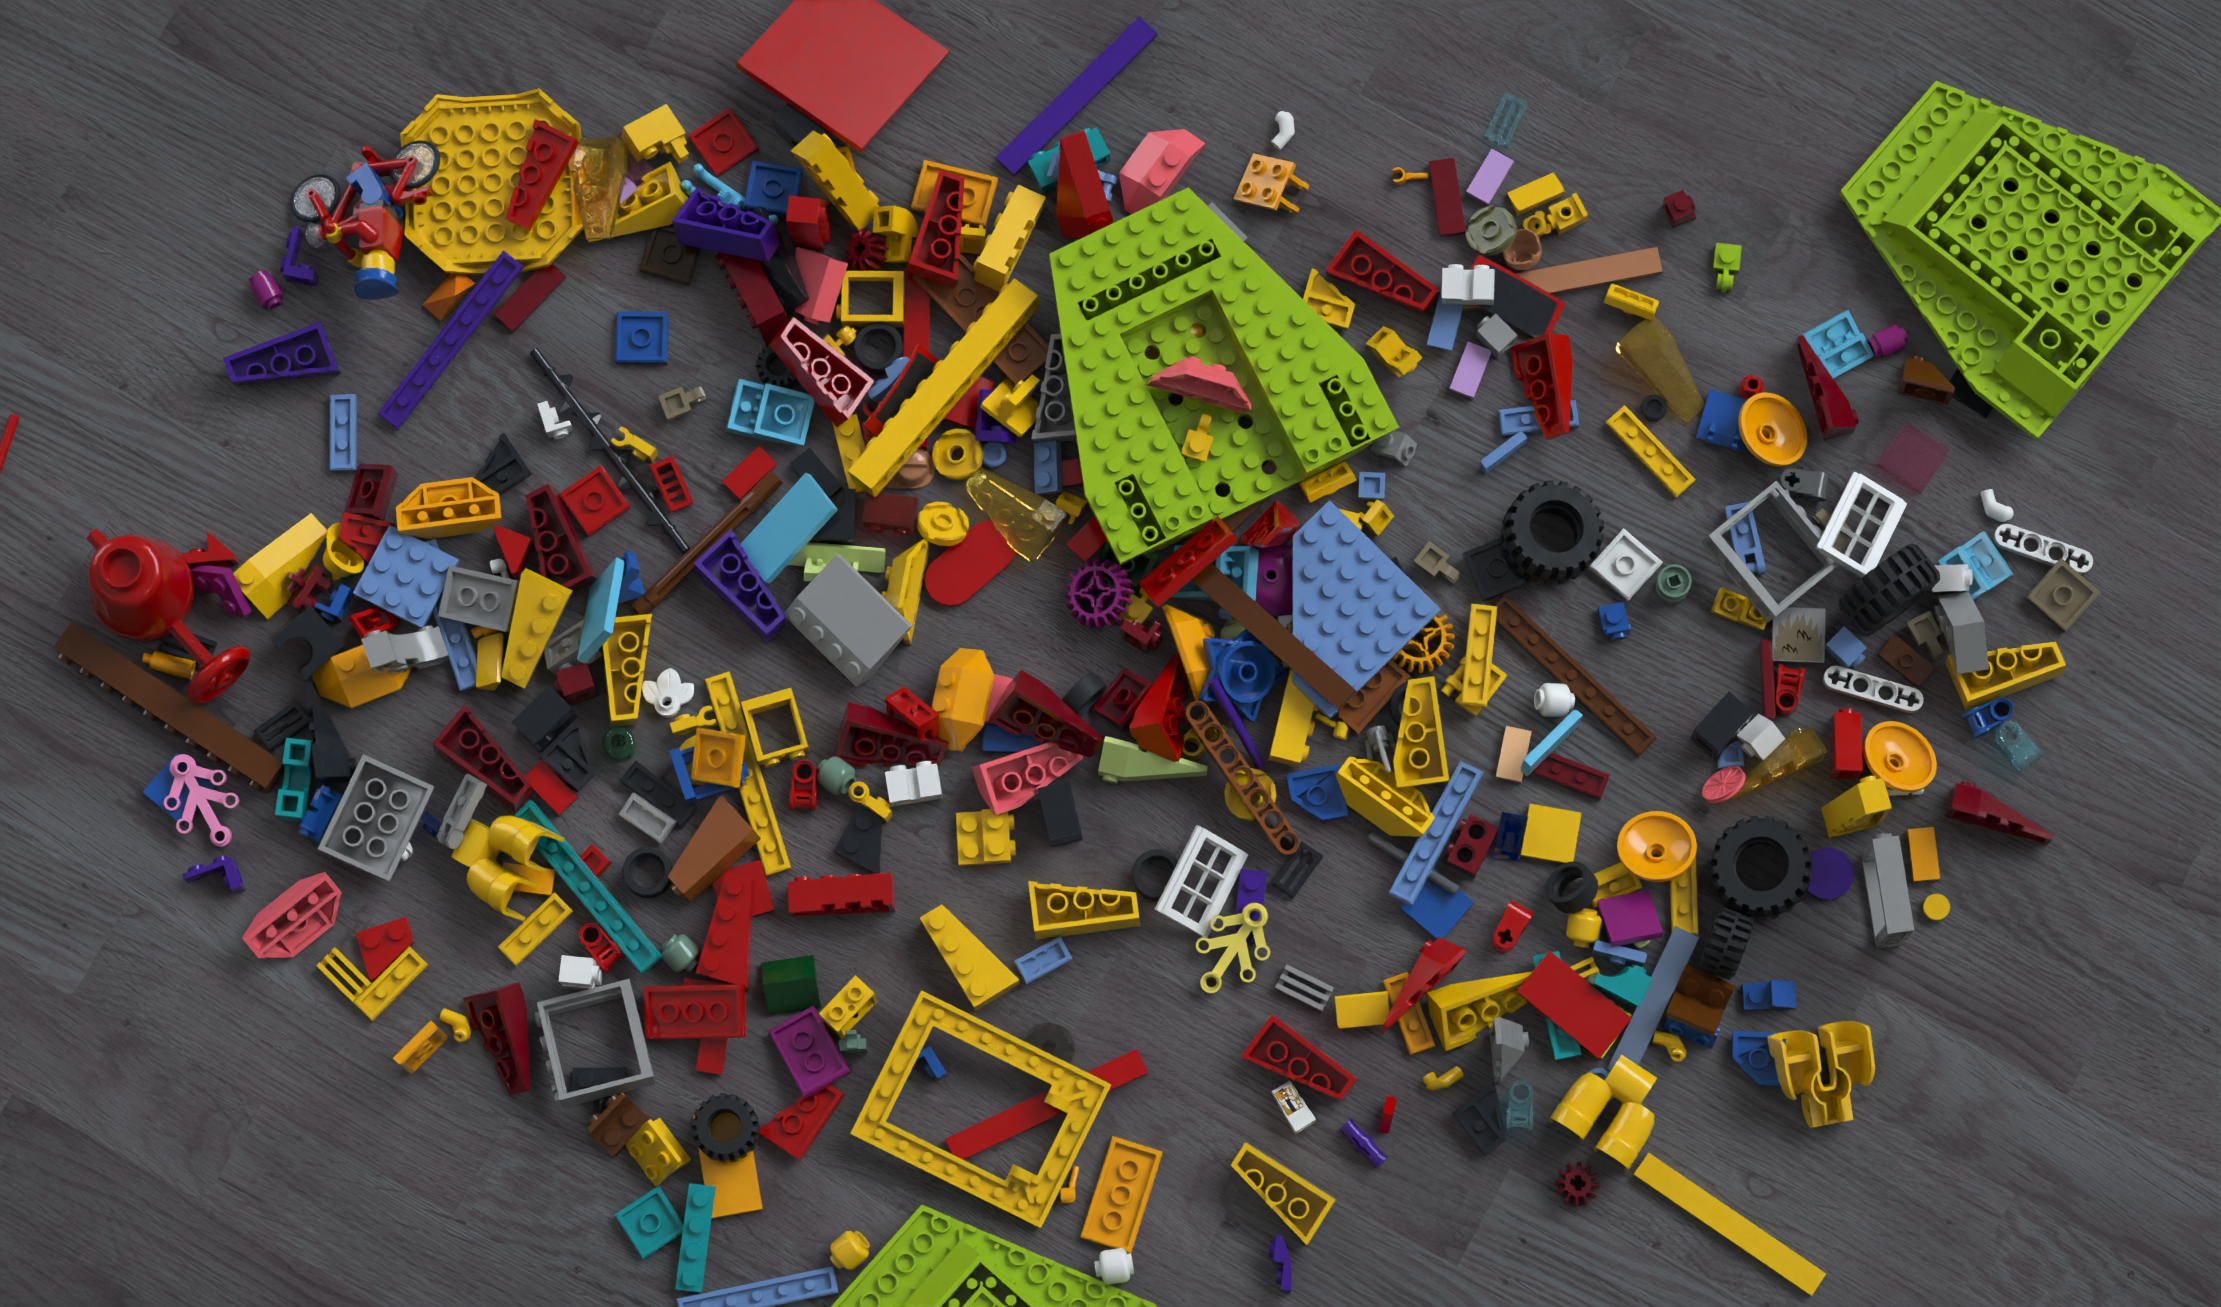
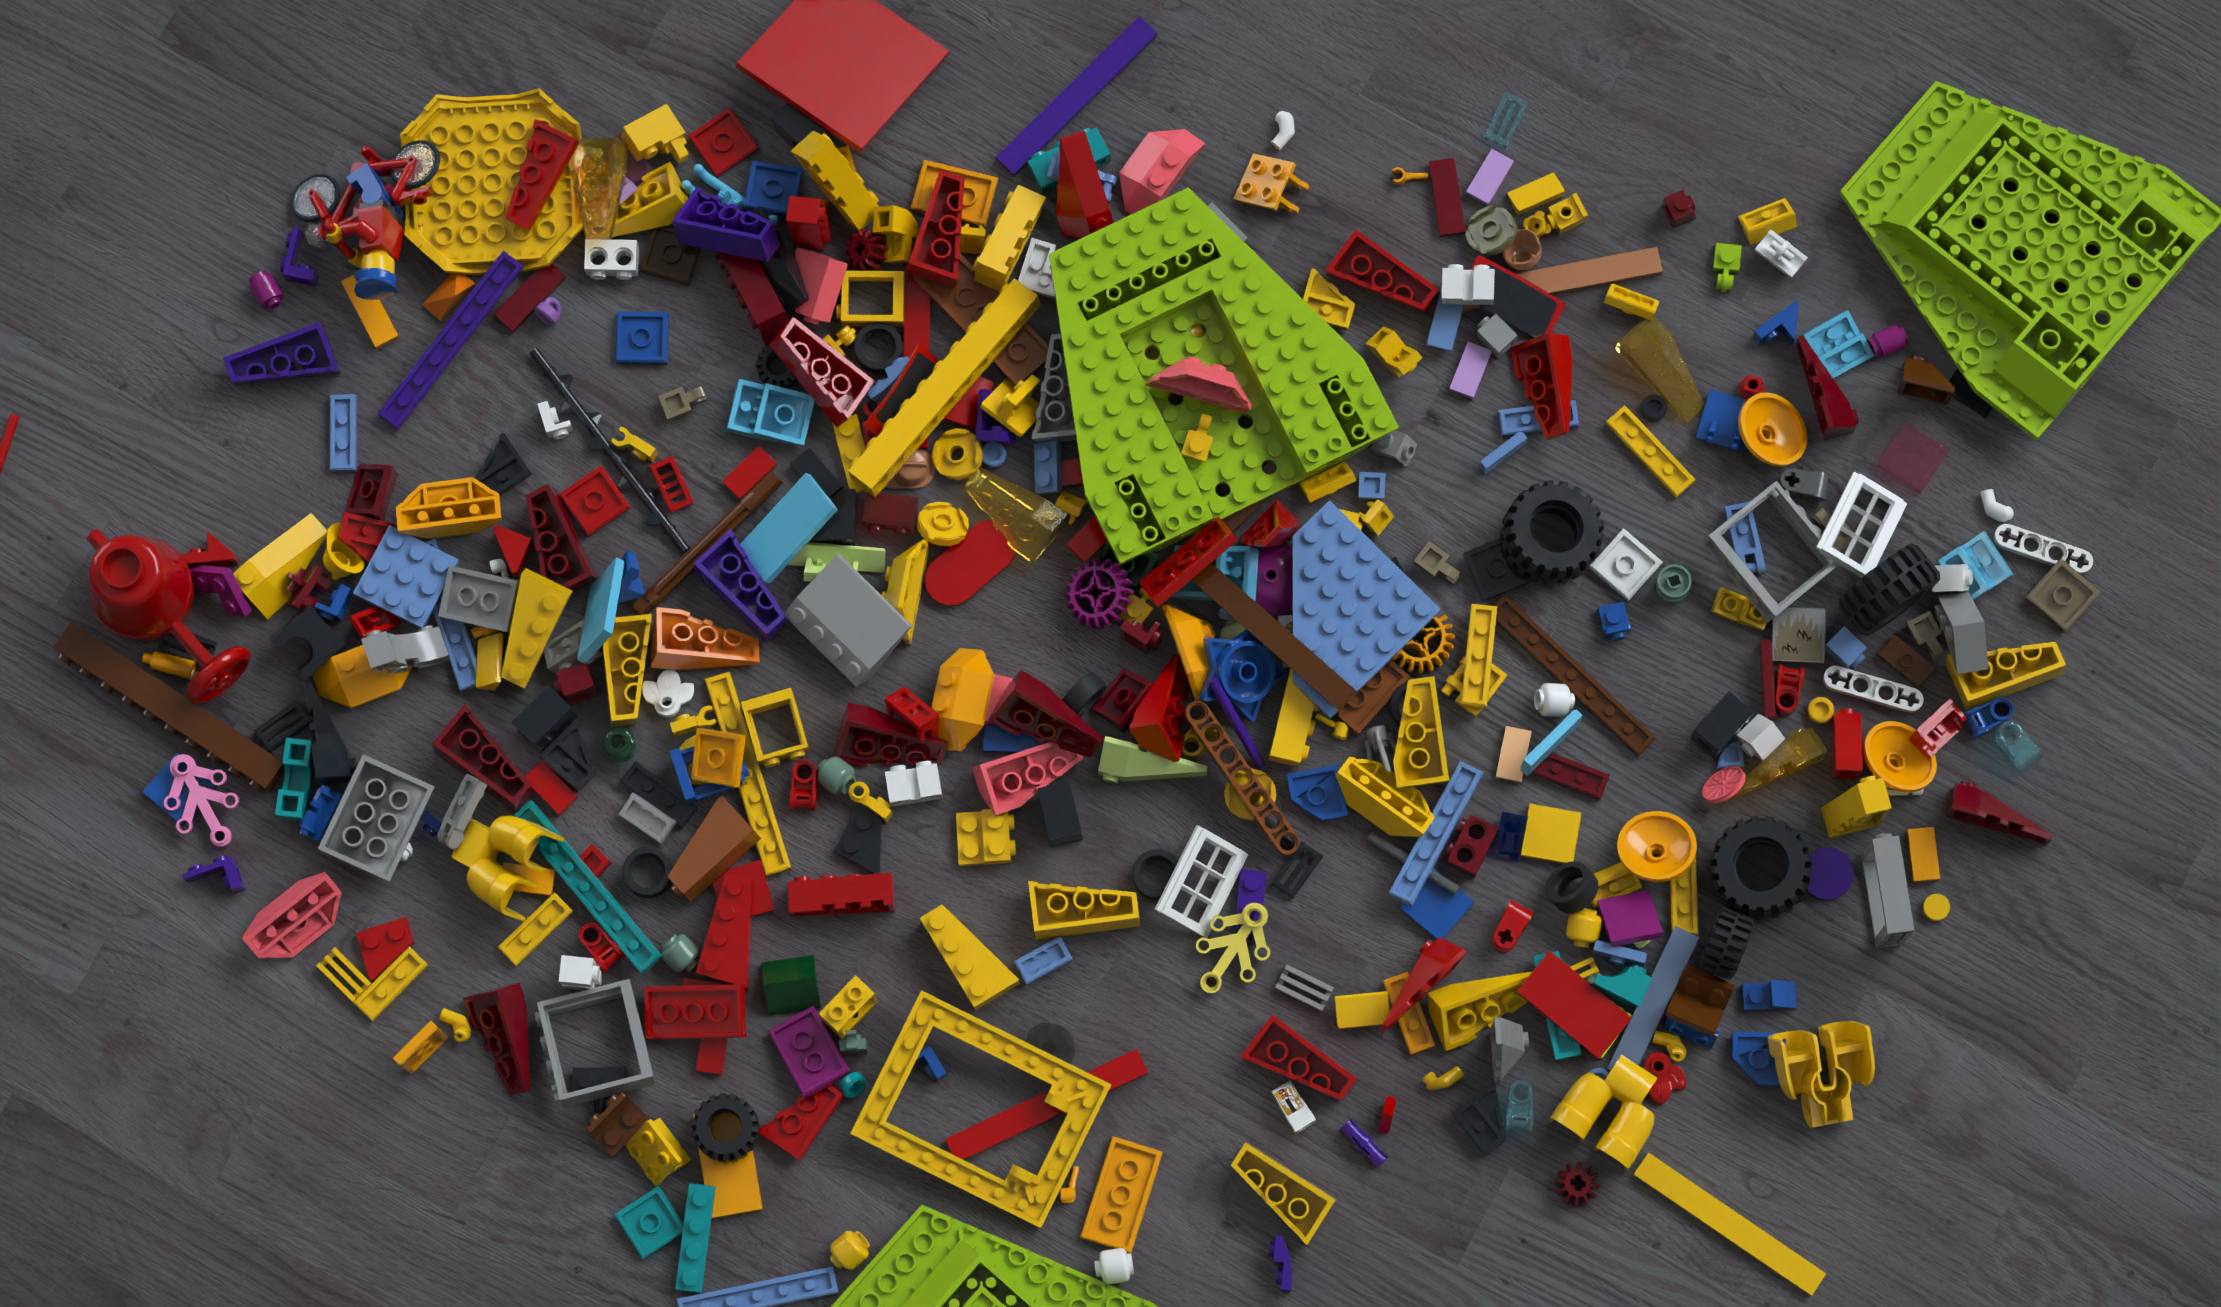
none -> light orange tile [341,274,400,349]
none -> medium lavender tile [534,297,561,326]
none -> white brick [584,239,639,280]
none -> orange wedge [650,607,760,670]
none -> teal tile [839,1072,867,1098]
none -> white plate [1018,238,1057,299]
none -> red plate [1642,1052,1686,1105]
none -> yellow slope [1738,198,1797,245]
none -> blue slope [1753,301,1799,345]
none -> white hips [1754,230,1808,279]
none -> yellow tile [1807,697,1834,724]
none -> hinge [1908,699,1966,760]

